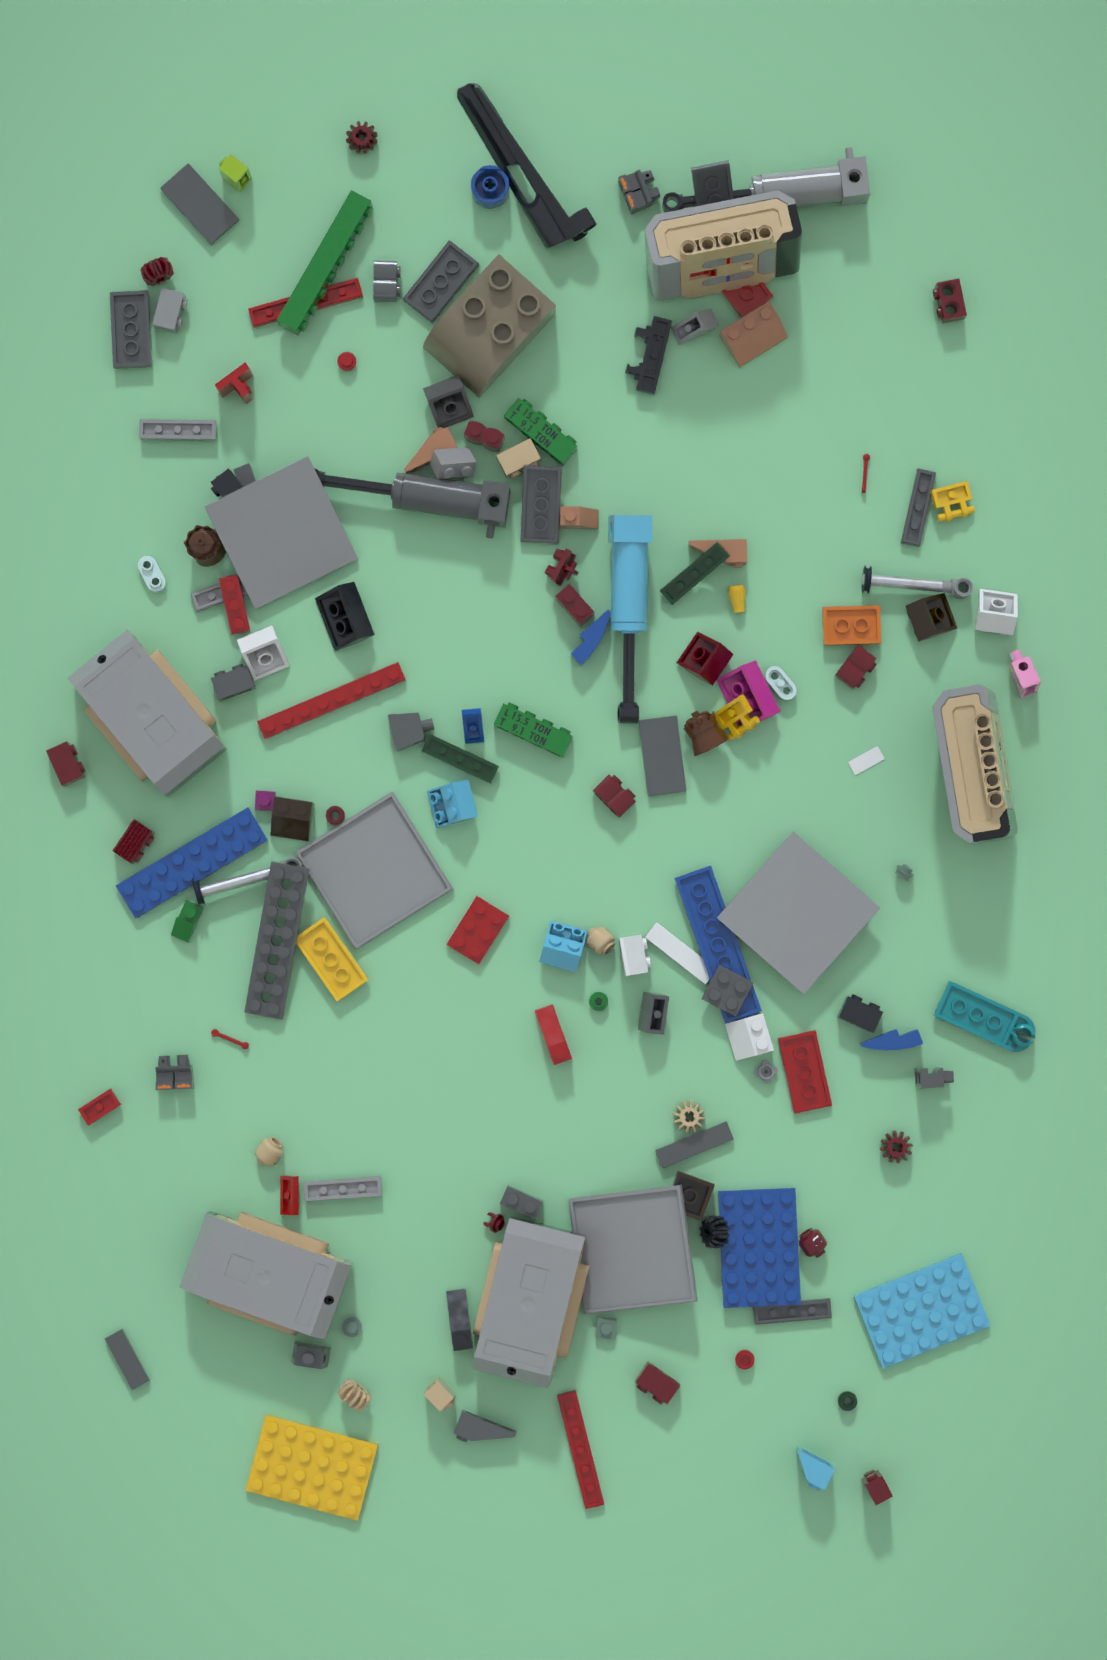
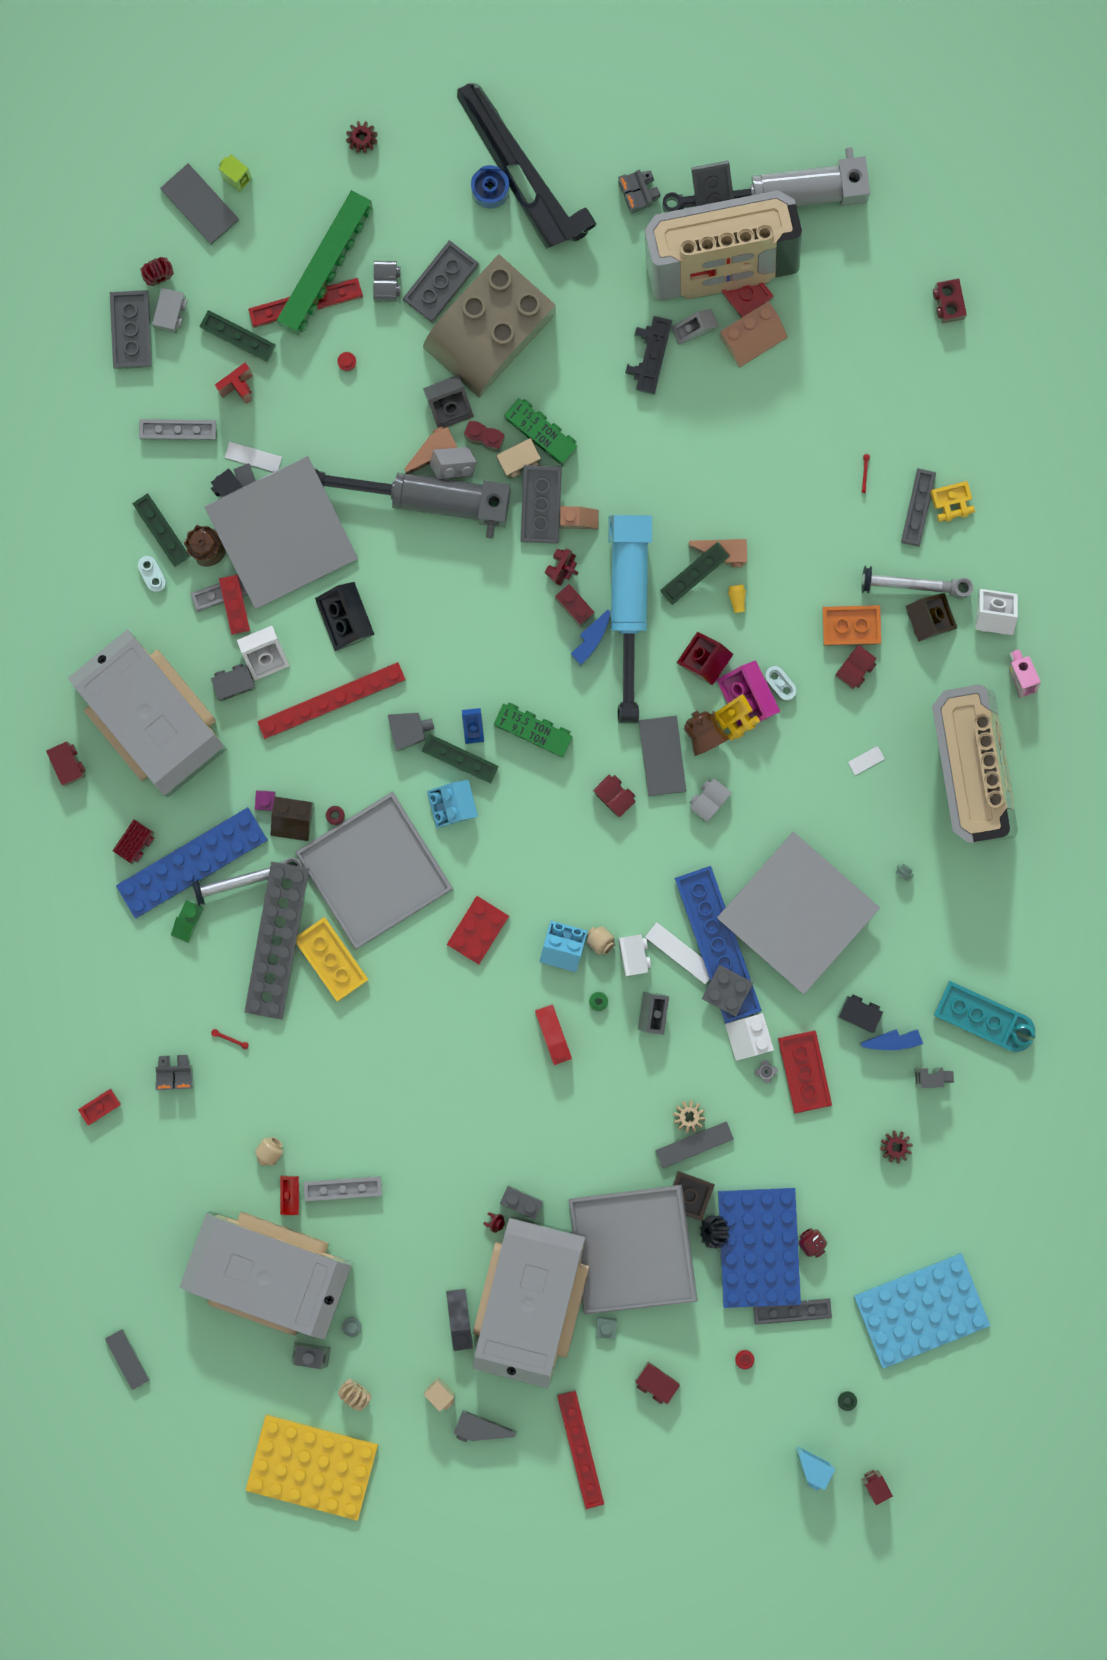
none -> dark green plate [132,493,190,567]
none -> dark green plate [199,310,276,362]
none -> white sticker [225,441,282,472]
none -> light grey brick [689,778,732,823]

